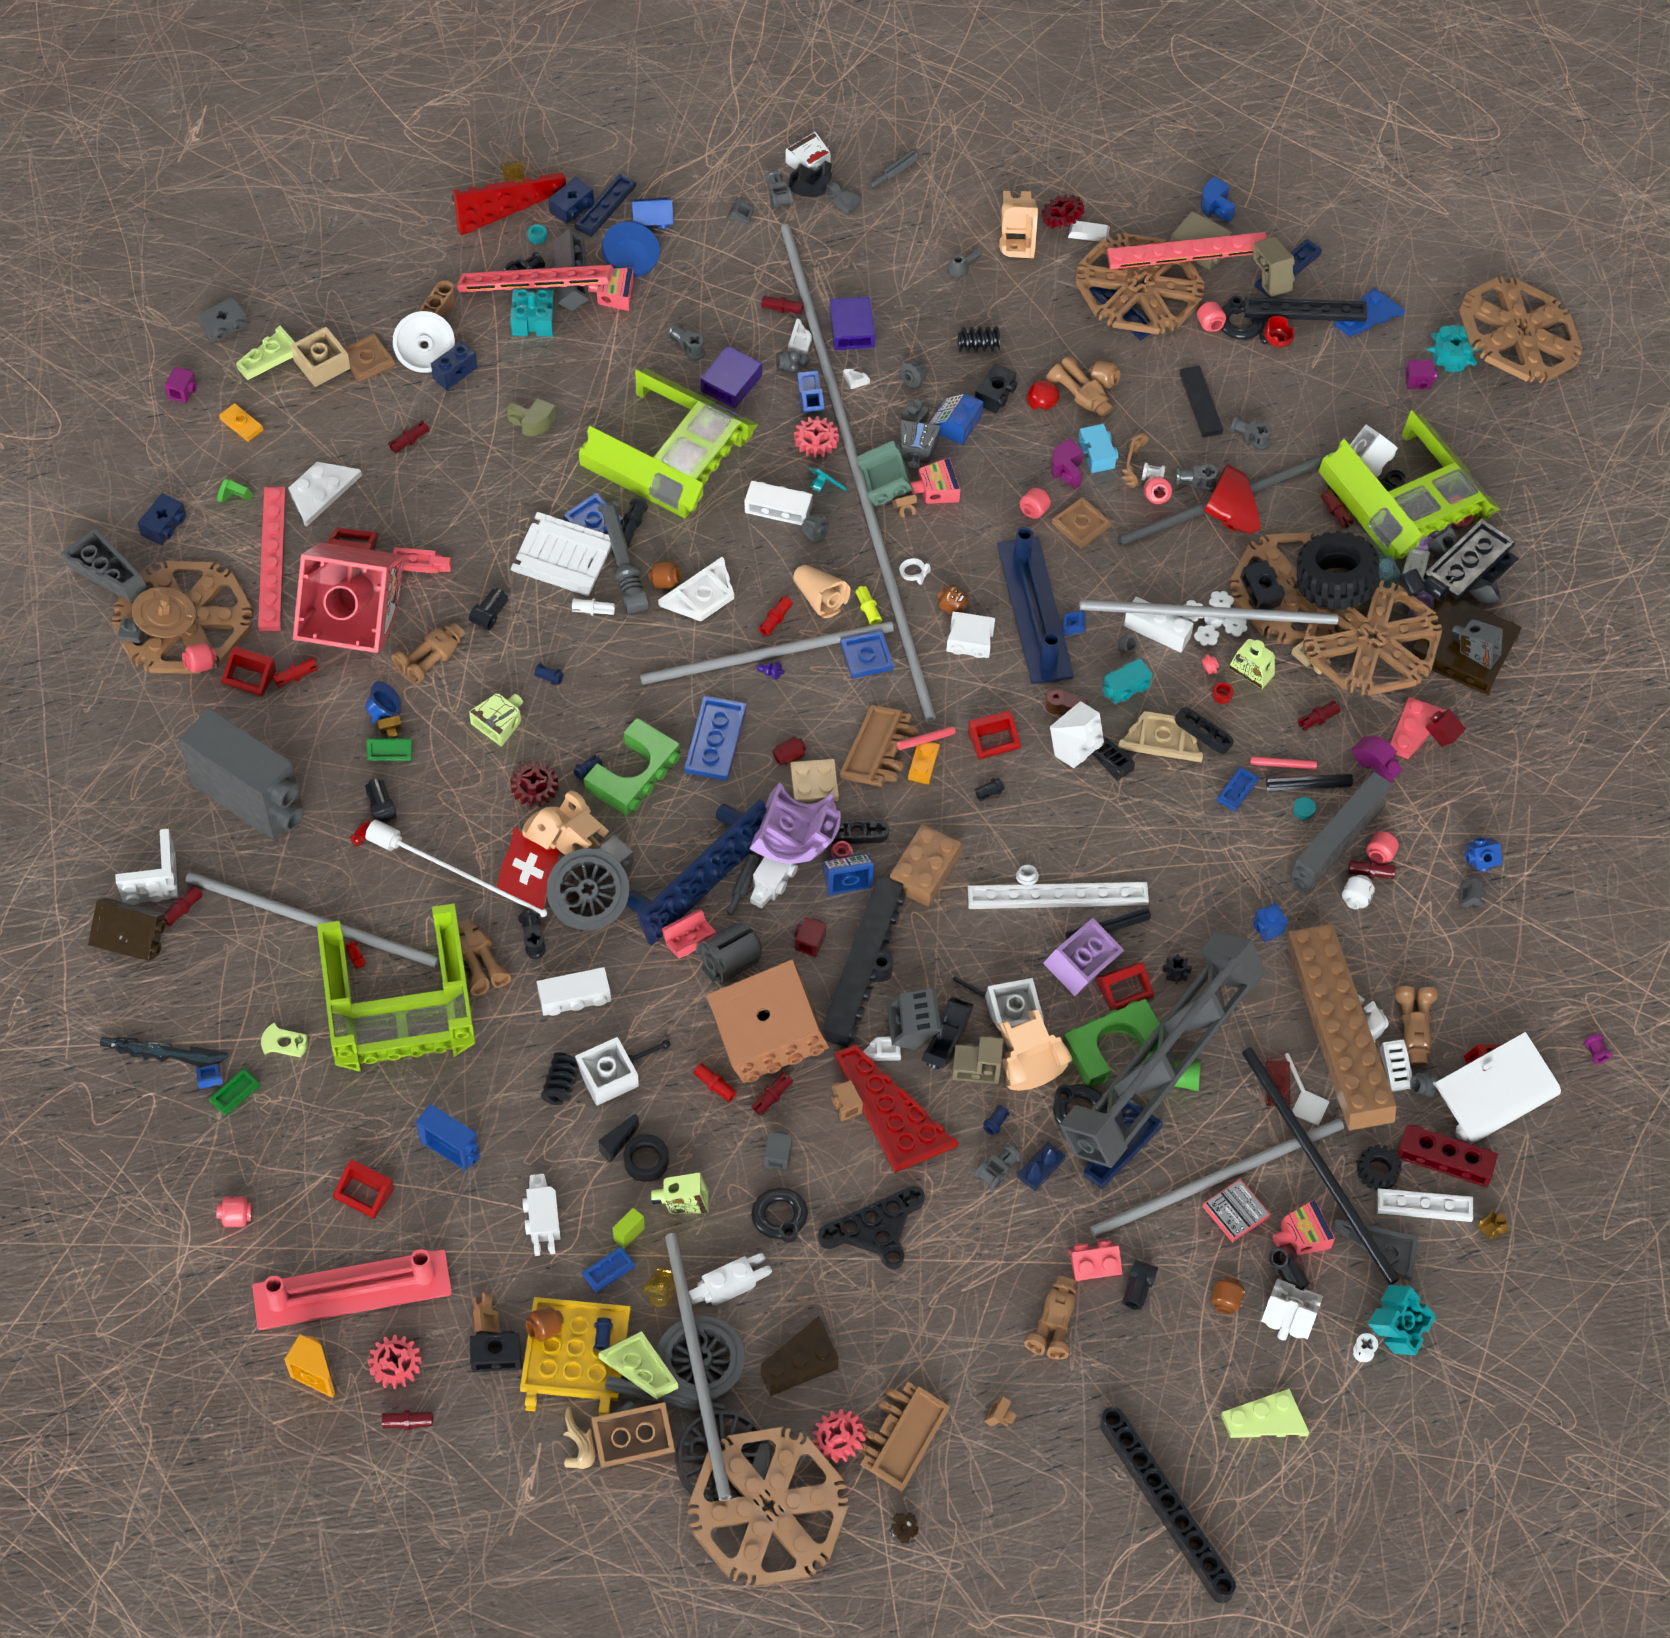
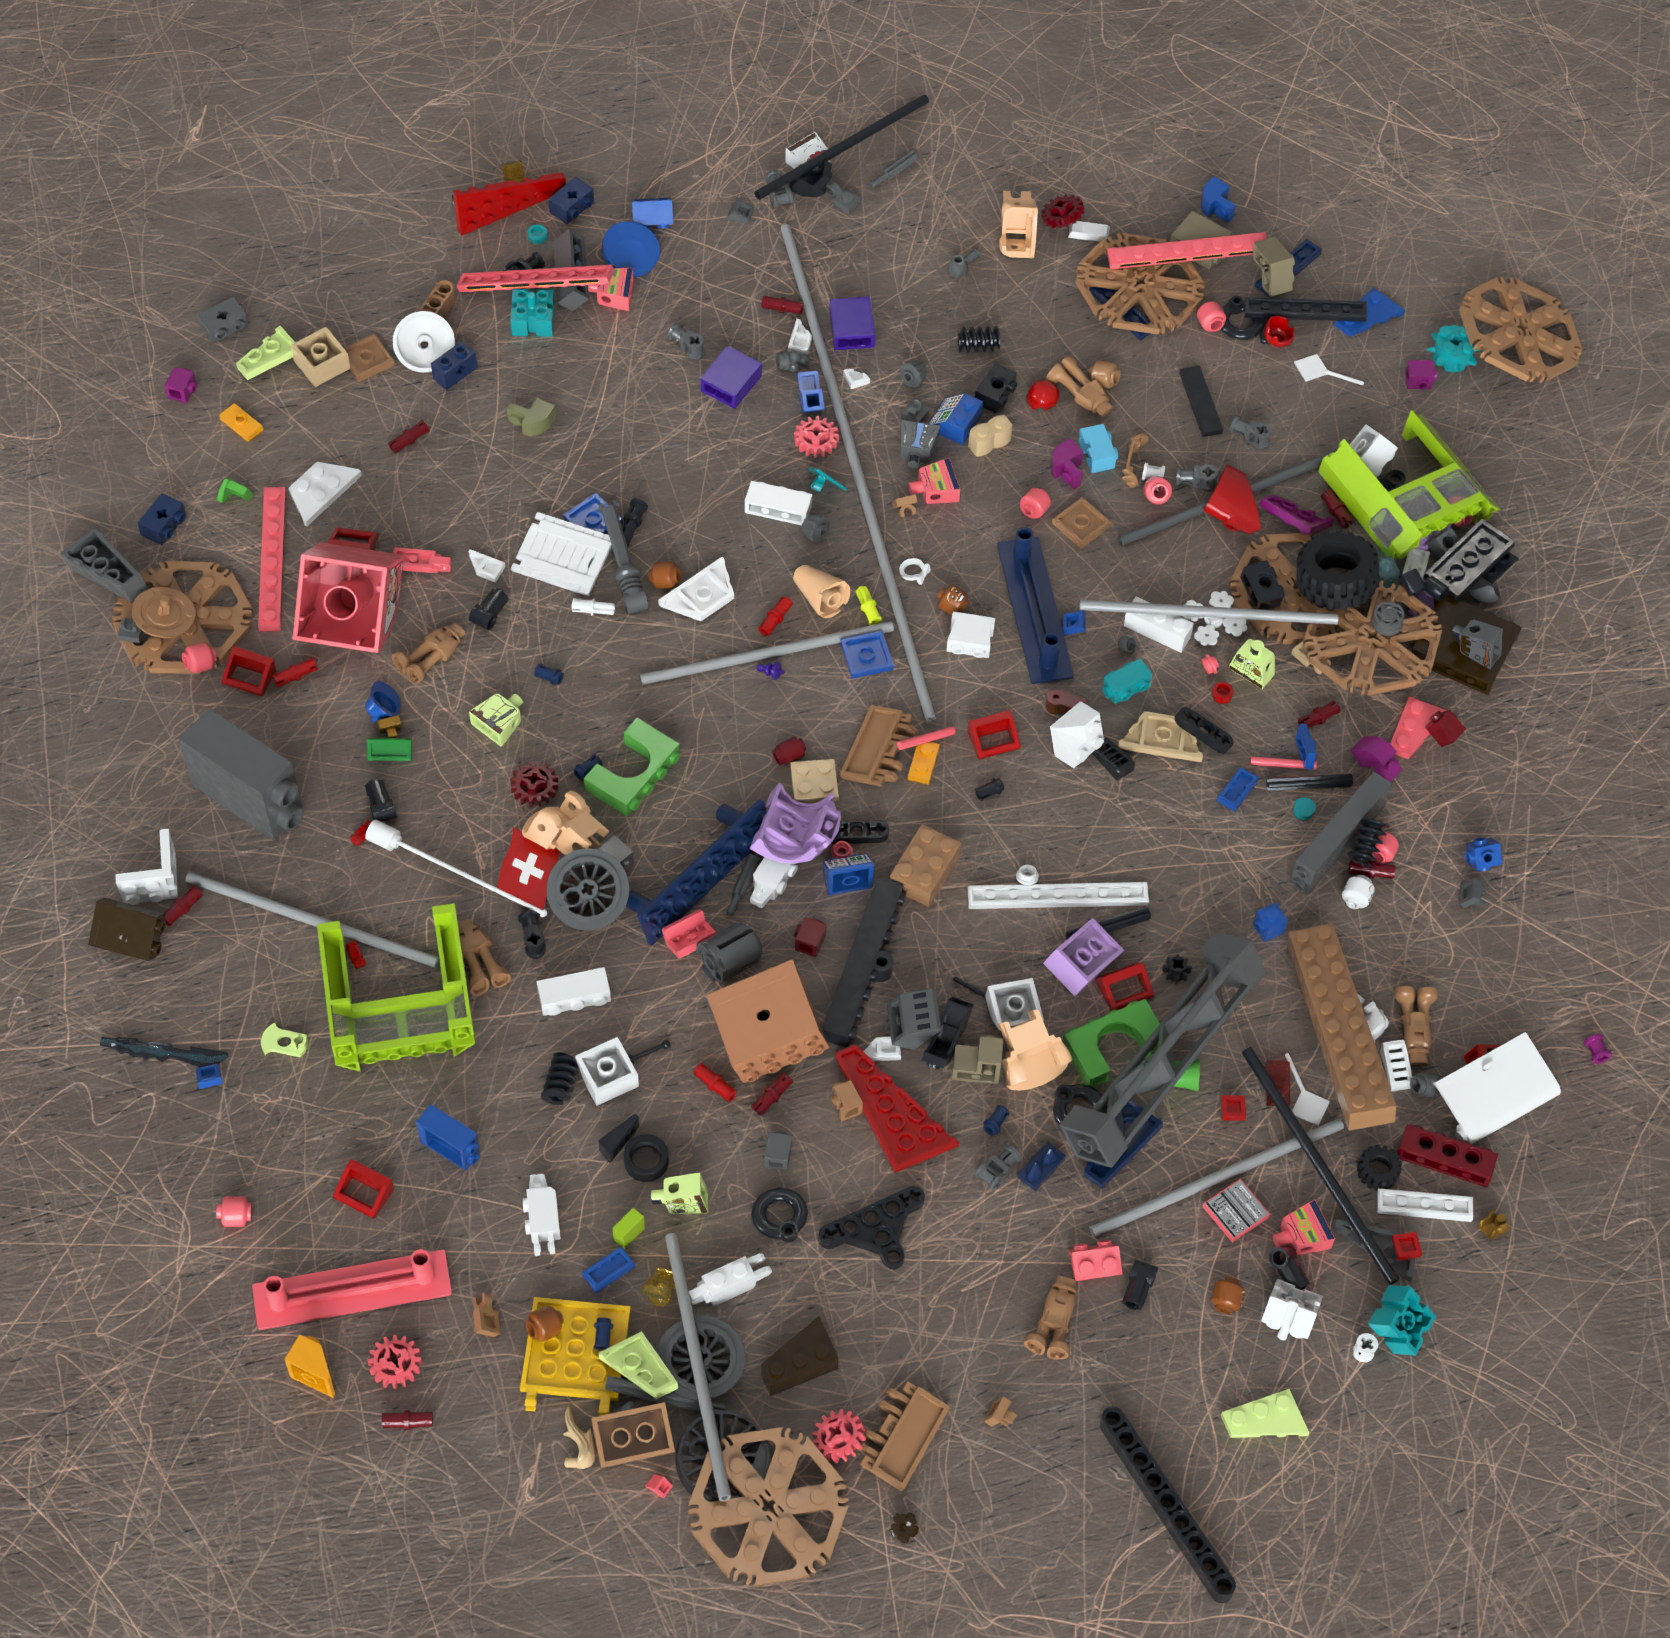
green tile [209,1068,261,1117] -> none
black brick [470,1331,521,1372] -> none
dark blue tile [575,174,636,237] -> none
lime piece [579,368,759,519] -> none
plate [684,696,746,781] -> none
sand green panel [856,440,913,507] -> none
none -> white tile [468,549,505,583]
none -> coral piece [645,1474,673,1498]
none -> black piece [754,94,929,200]
none -> tan brick [968,415,1013,457]
none -> red plate [1220,1095,1246,1121]
none -> magenta wing [1259,495,1334,535]
none -> white piece [1294,354,1364,385]
none -> blue plate [1295,724,1316,770]
none -> black piece [1348,818,1389,869]
none -> dark grey wheel [1373,602,1404,636]
none -> red plate [1392,1232,1422,1261]

